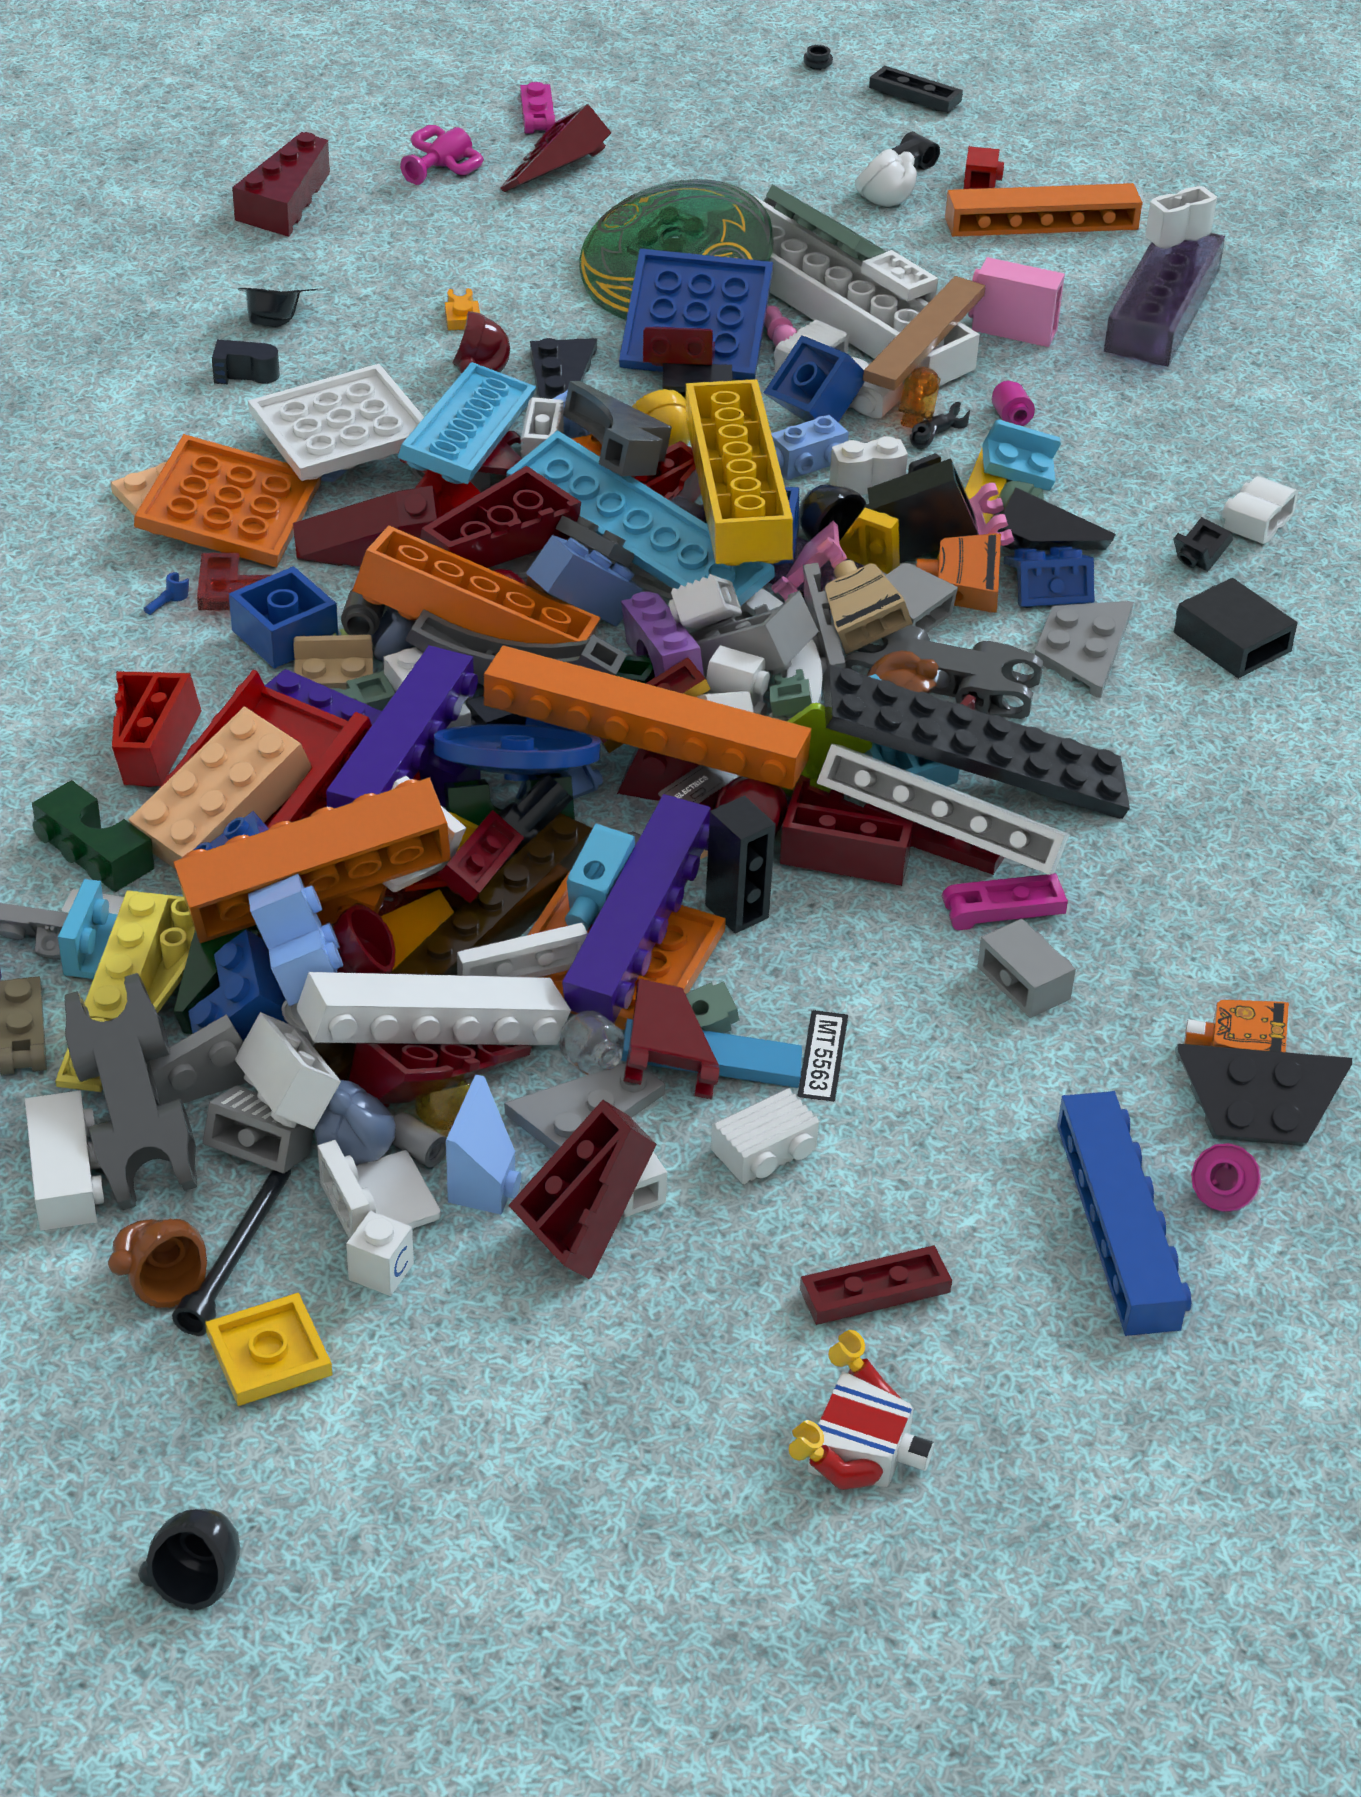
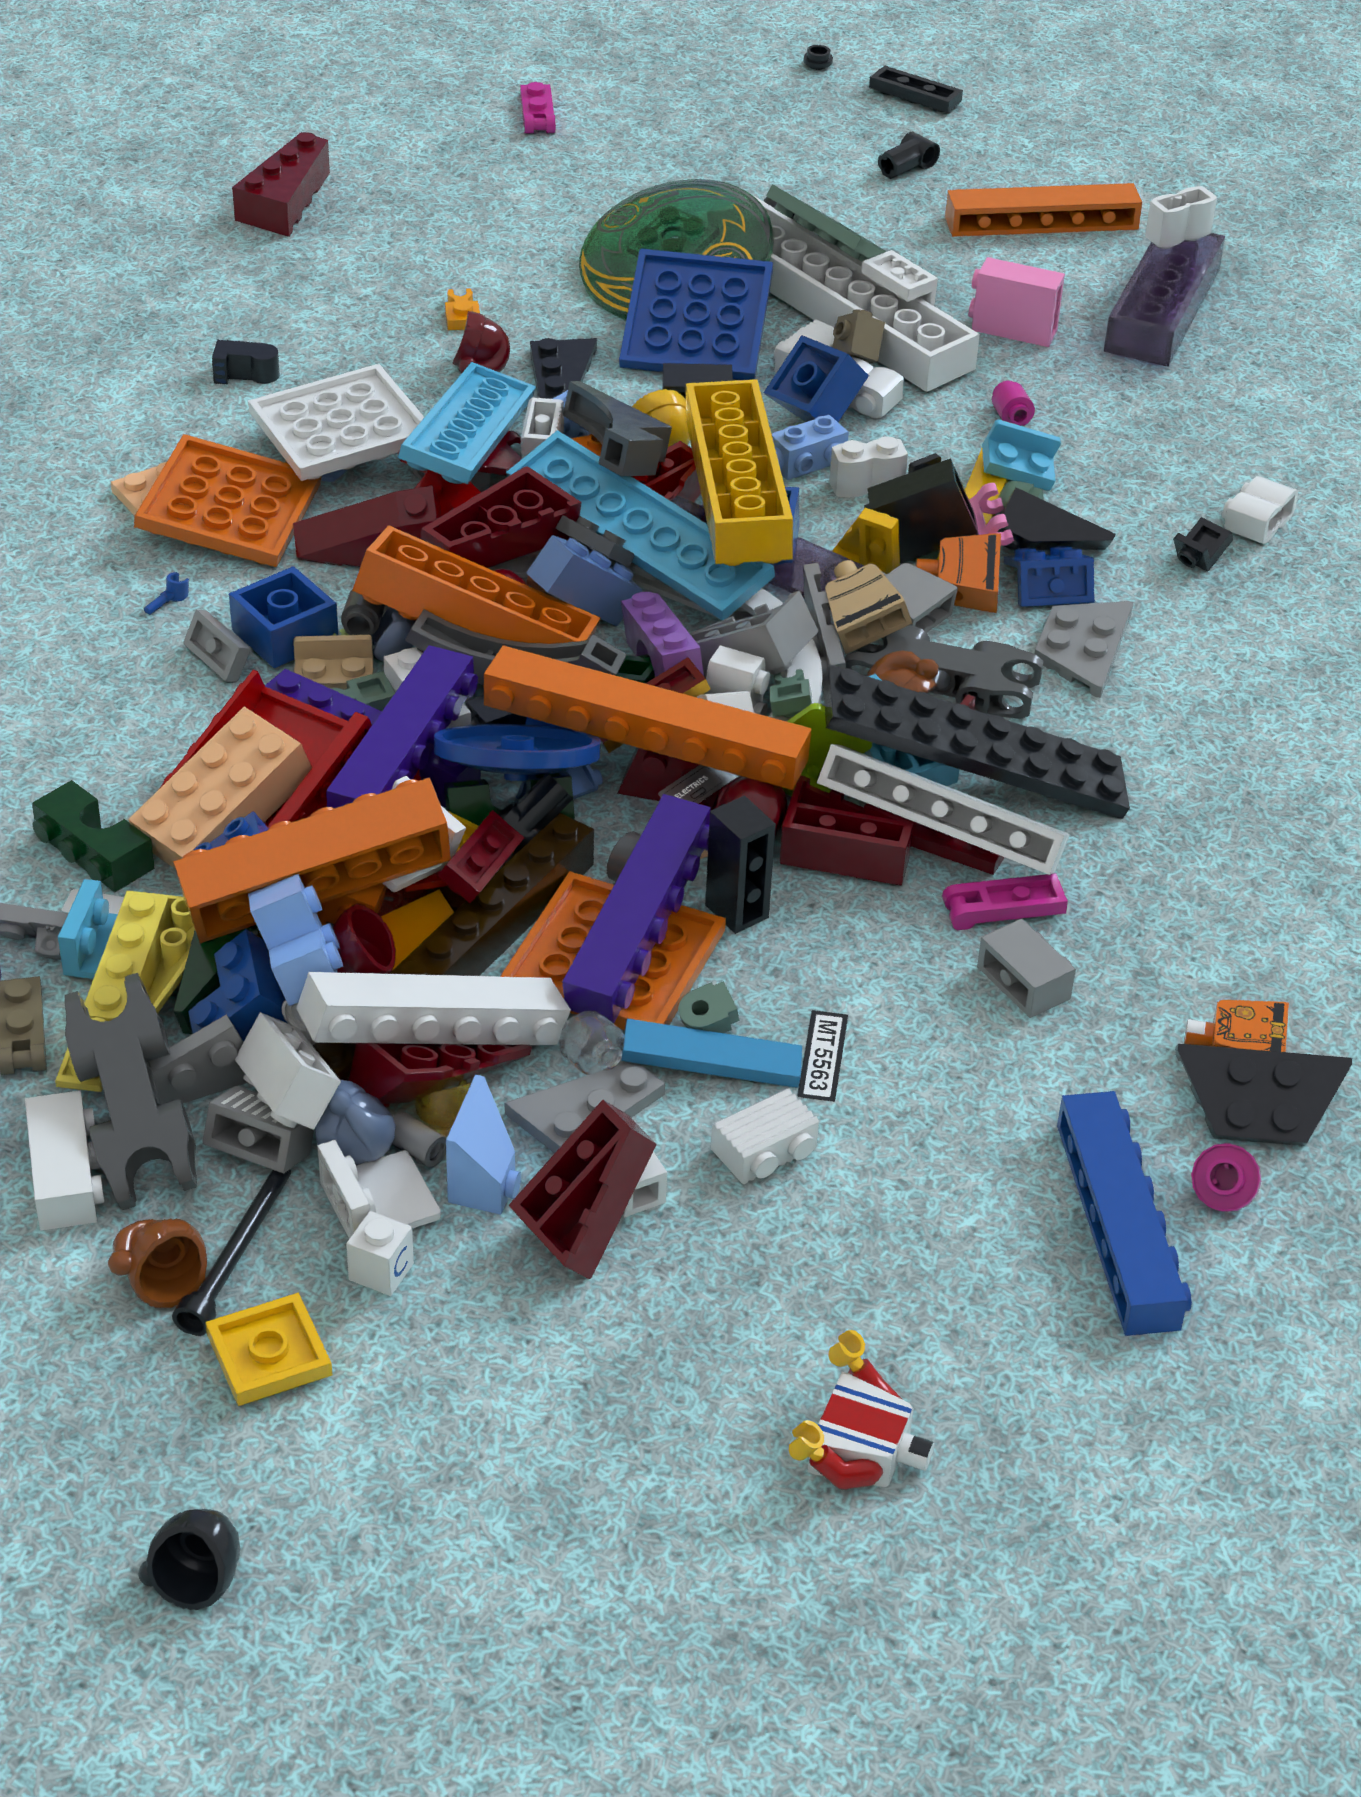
red wedge [112,671,202,787] -> none
clear red plate [197,553,271,611] -> none
black piece [238,288,318,327] -> none
dark pink piece [400,125,484,185] -> none
white plate [457,923,588,977] -> none
dark red wedge [500,104,612,192] -> none
medium azure torso [565,823,635,931] -> none
dark red flag [623,979,719,1099] -> none
dark red bracket [643,327,715,366] -> none
white brick [669,574,742,630] -> none
bright pink pin [764,305,797,347] -> none
bright pink flag [771,521,847,601] -> none
black piece [799,485,866,541] -> none
dark red plate [800,1245,952,1325] -> none
white piece [855,149,917,207] -> none
medium nougat tile [863,276,986,391] -> none
clear orange hips [898,367,941,428] -> none
black arm [910,402,970,449] -> none
red brick [963,146,1004,189] -> none
black brick [1174,577,1298,679] -> none
none -> light grey hinge [183,609,251,682]
none -> dark tan brick [833,309,885,364]

